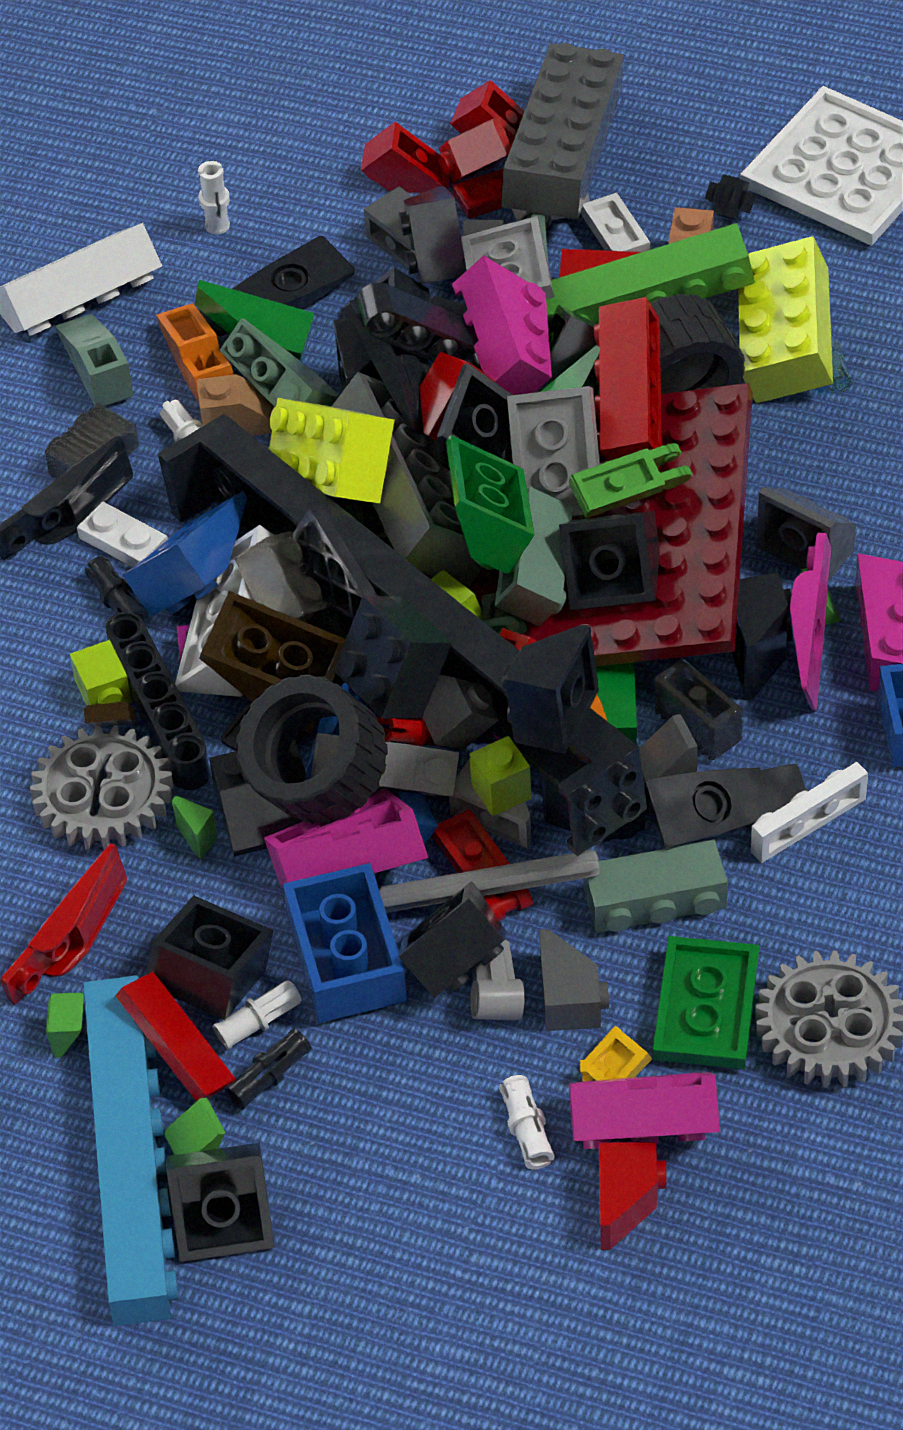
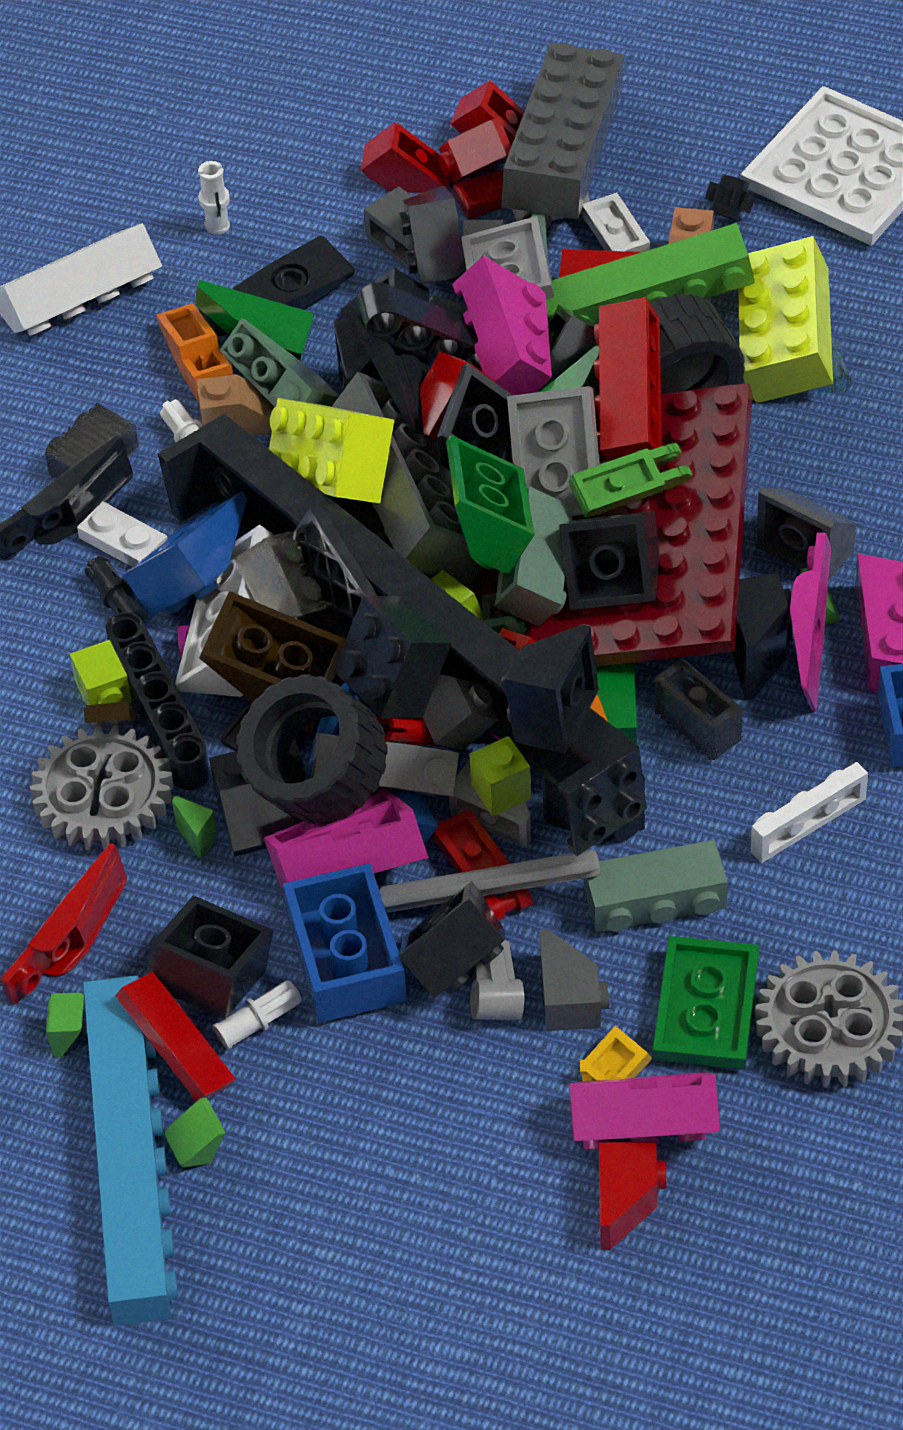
sand green slope [55,314,133,409] -> none
black slope [166,1142,275,1262] -> none
black pin [224,1028,312,1110] -> none
white pin [499,1075,554,1169] -> none
dark grey slope [639,714,697,815] -> none
black piece [644,764,806,848] -> none

